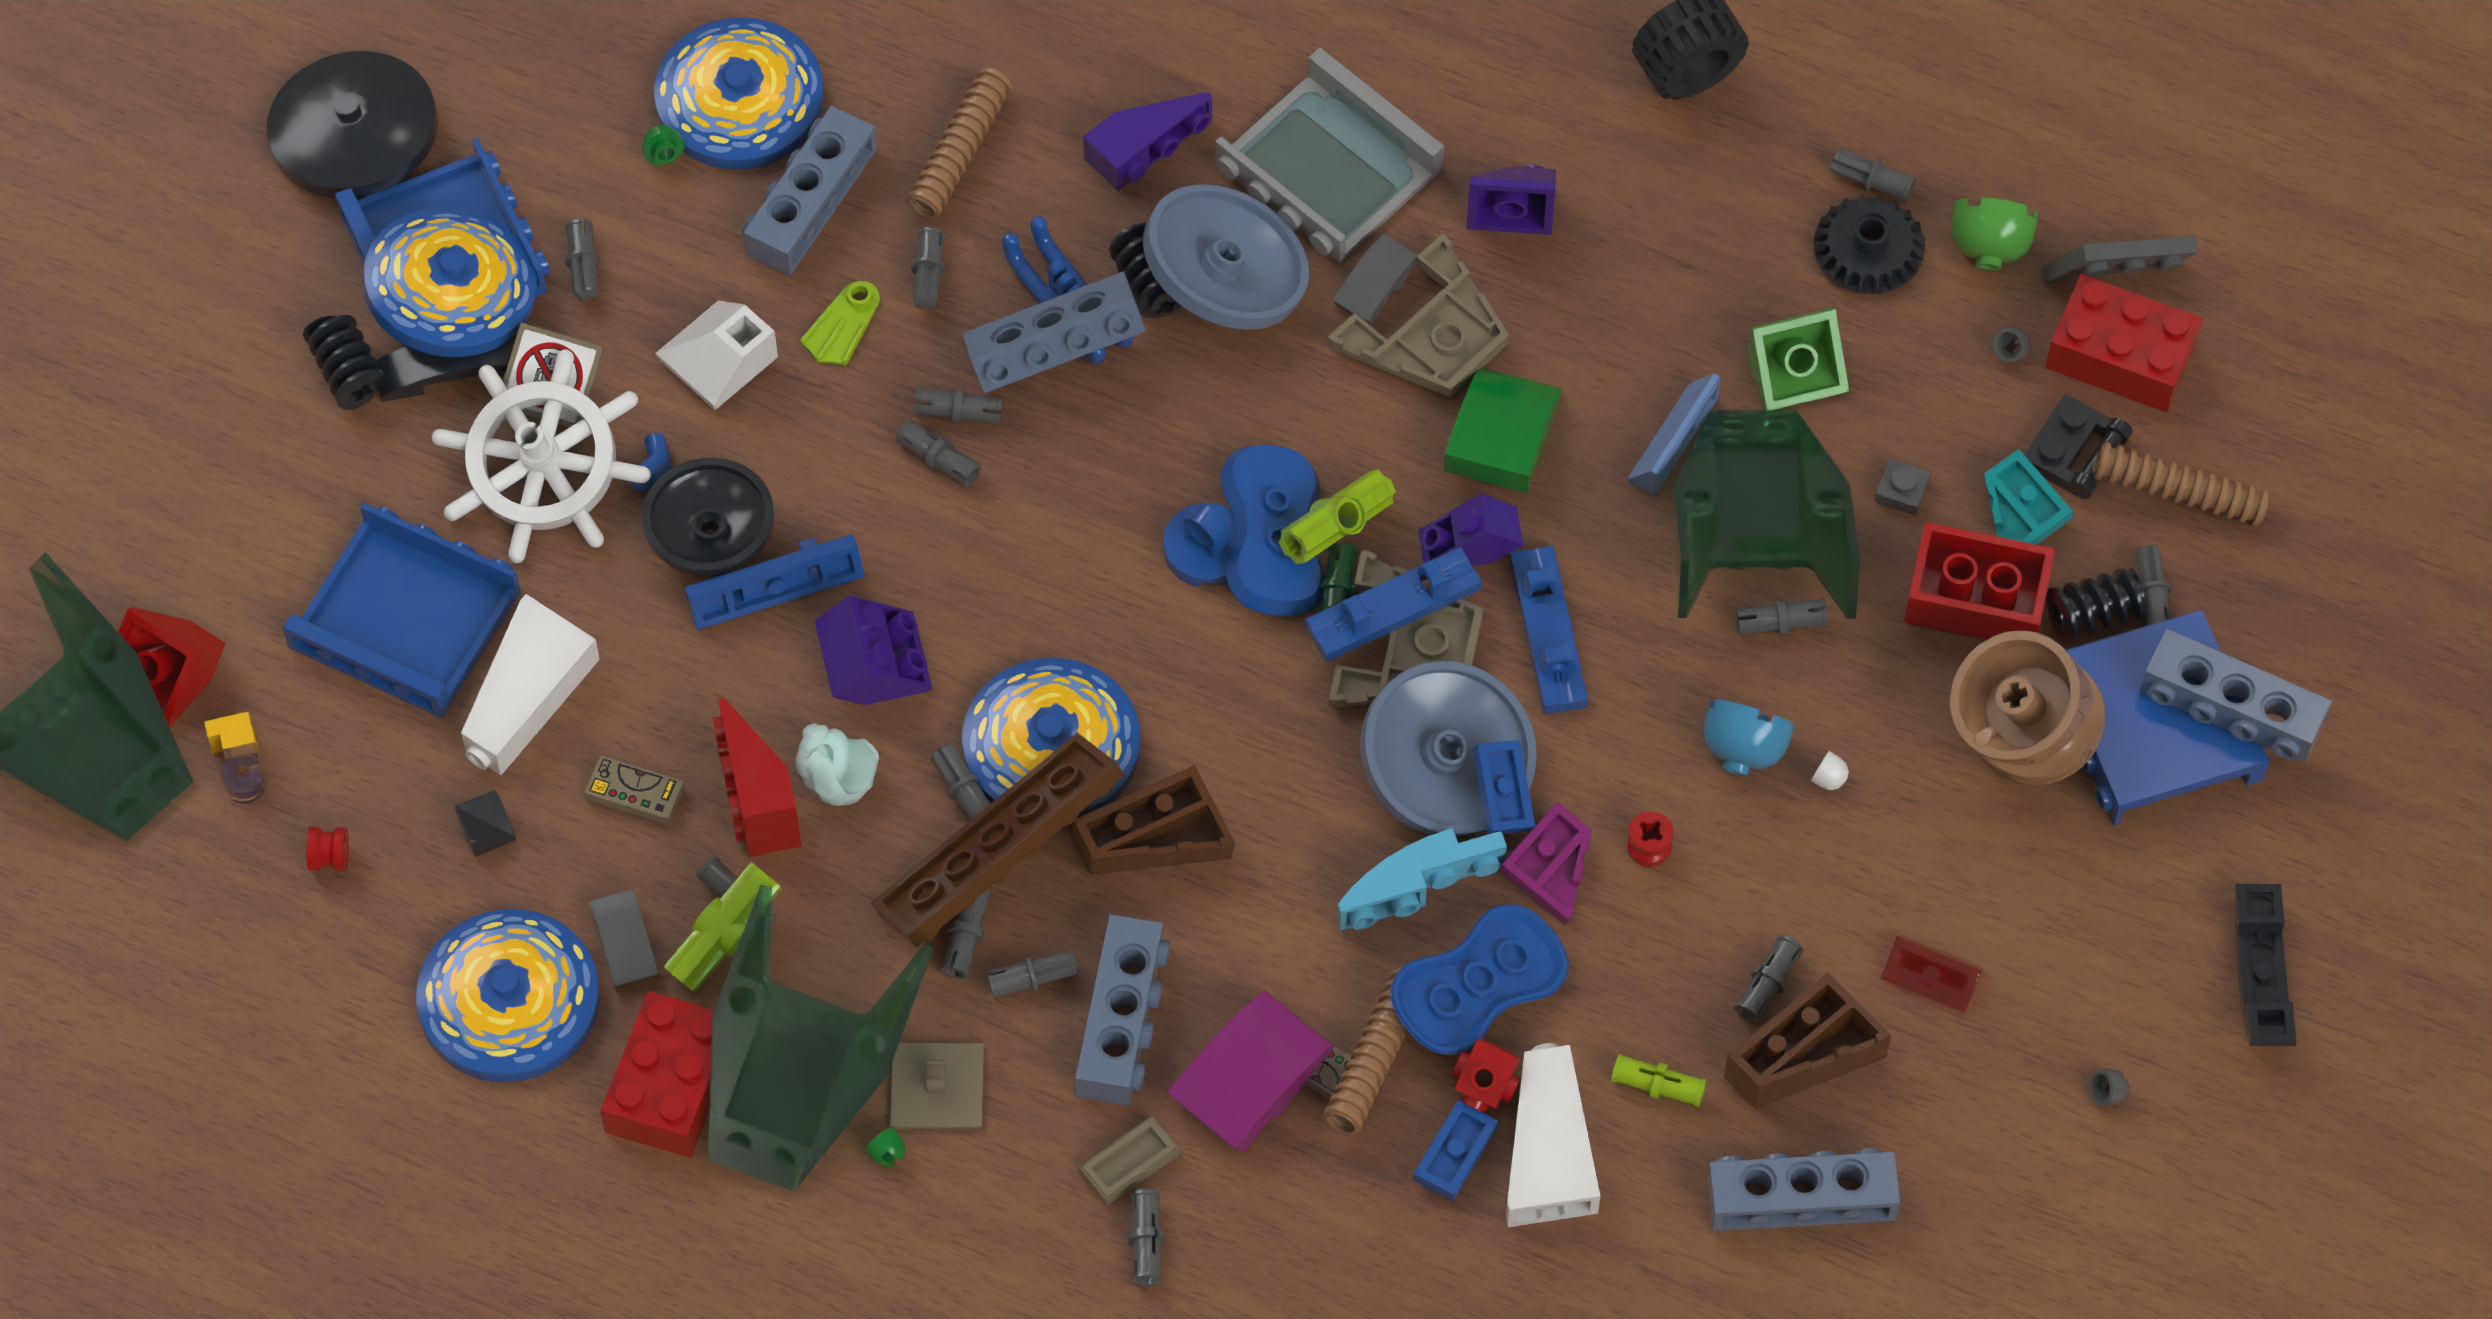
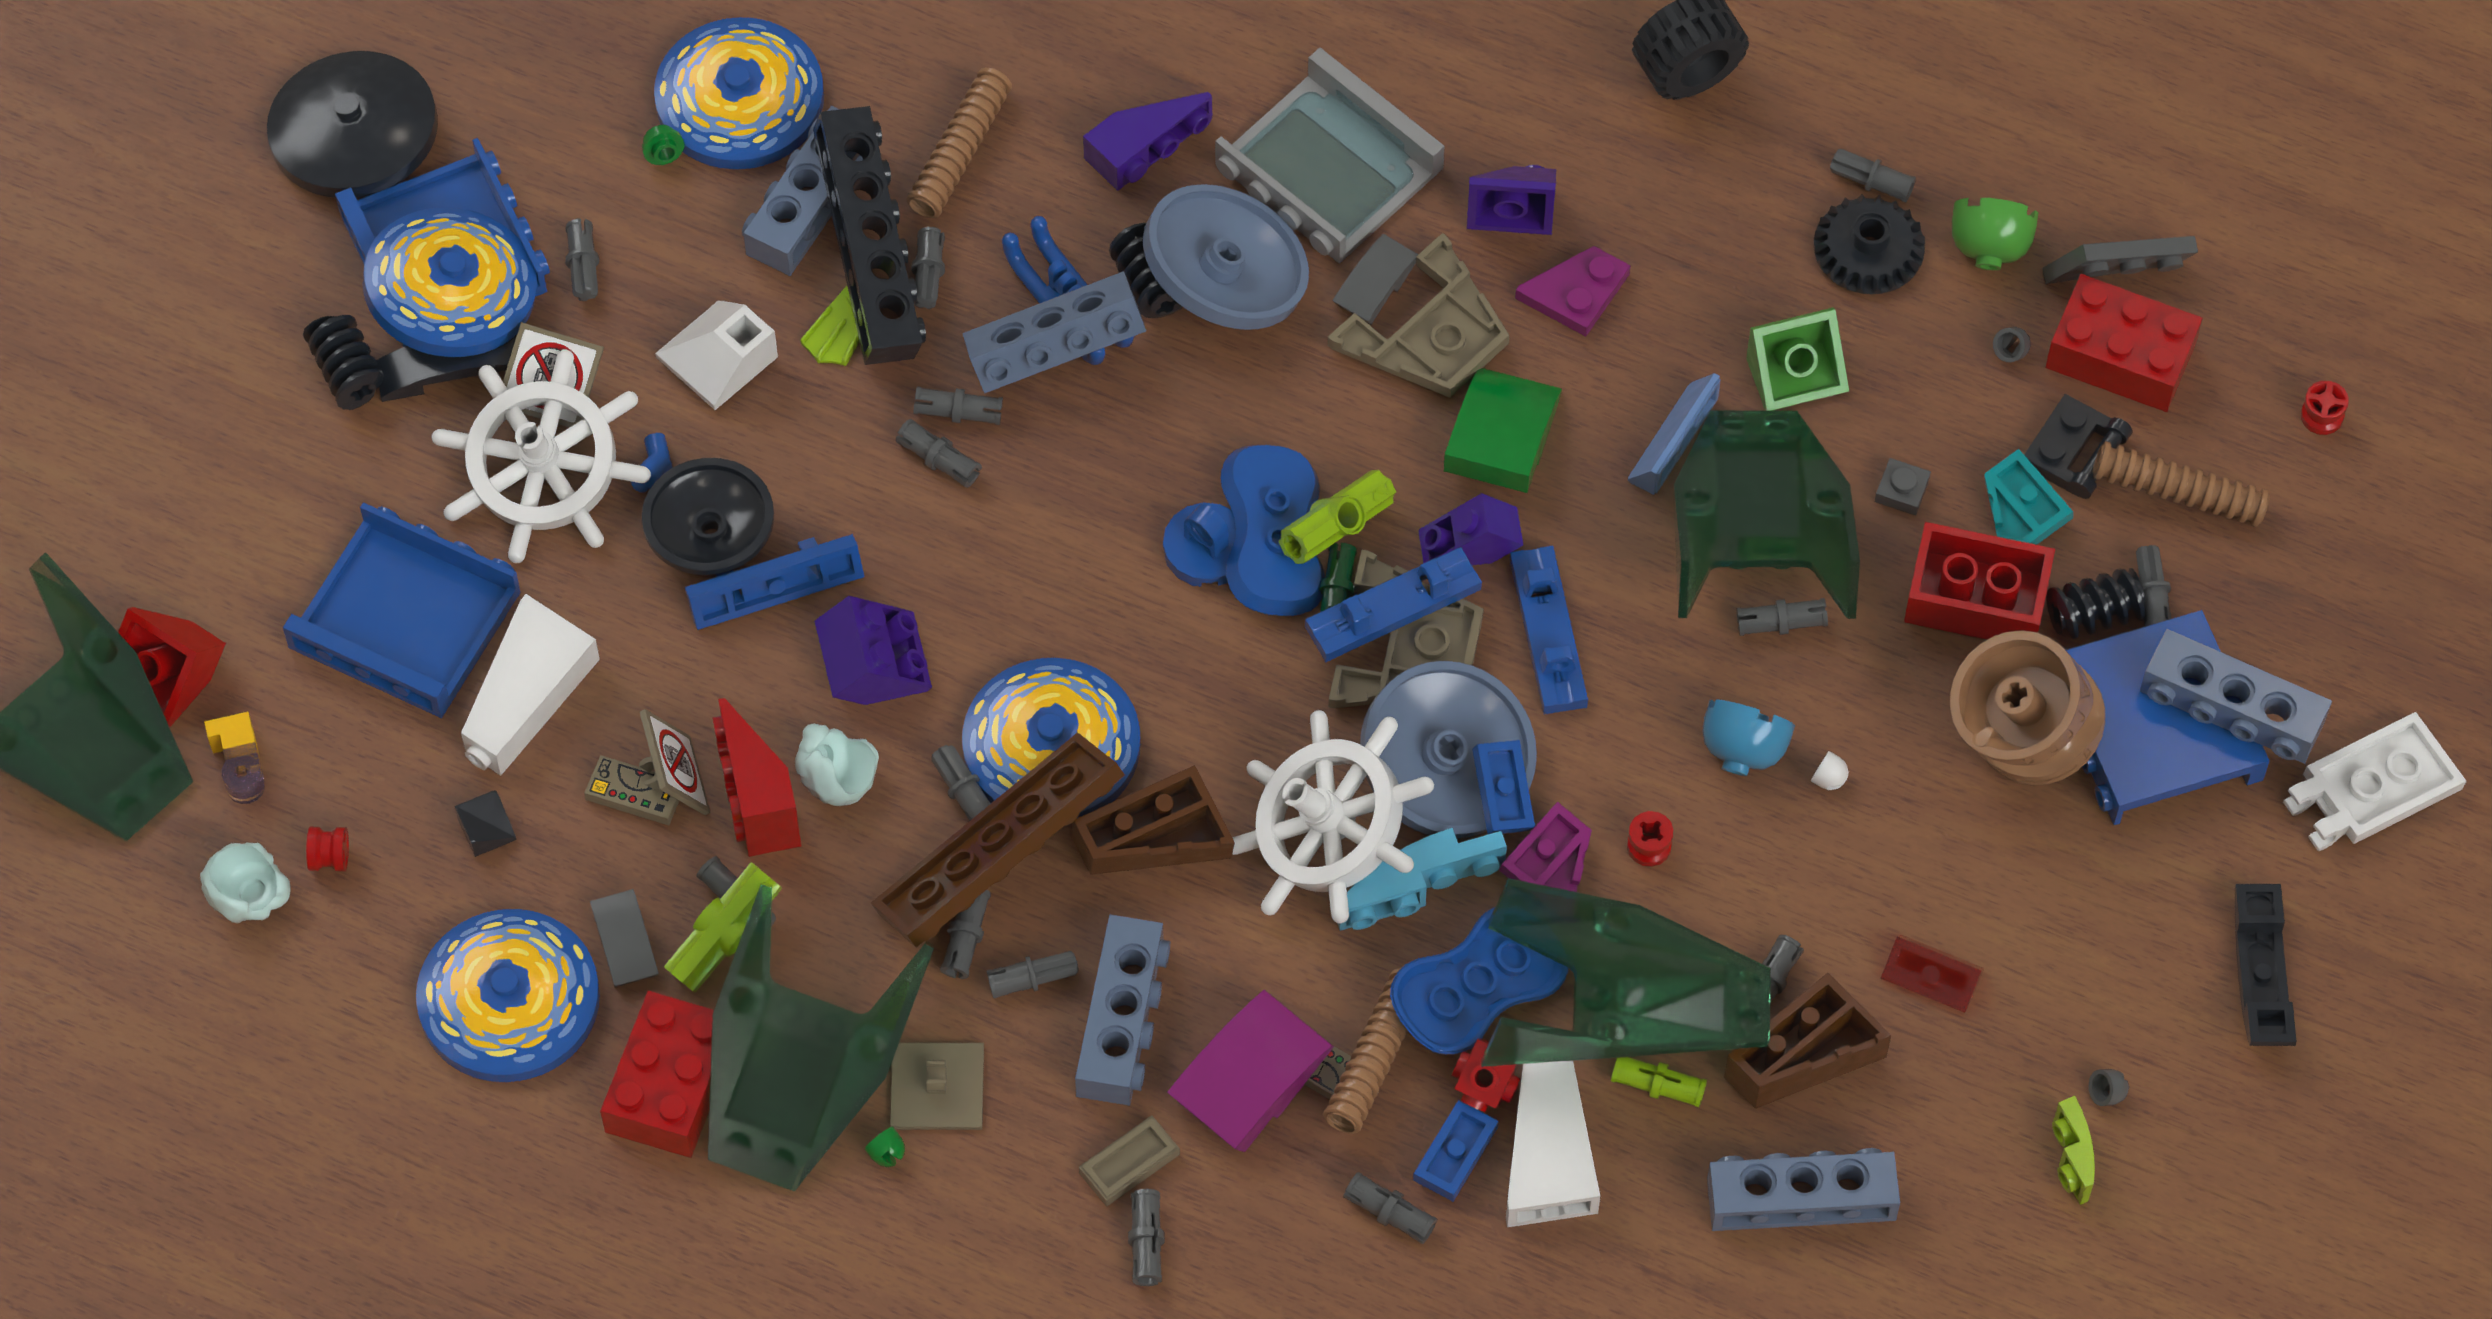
none -> light aqua hair [200,842,291,923]
none -> piece [639,709,710,815]
none -> black brick [813,106,926,365]
none -> white piece [1232,710,1434,923]
none -> dark grey pin [1343,1172,1438,1244]
none -> clear green windscreen [1481,878,1771,1067]
none -> magenta wing [1515,246,1631,337]
none -> lime slope [2052,1096,2095,1205]
none -> white tile [2283,712,2466,851]
none -> red wheel [2301,381,2349,435]

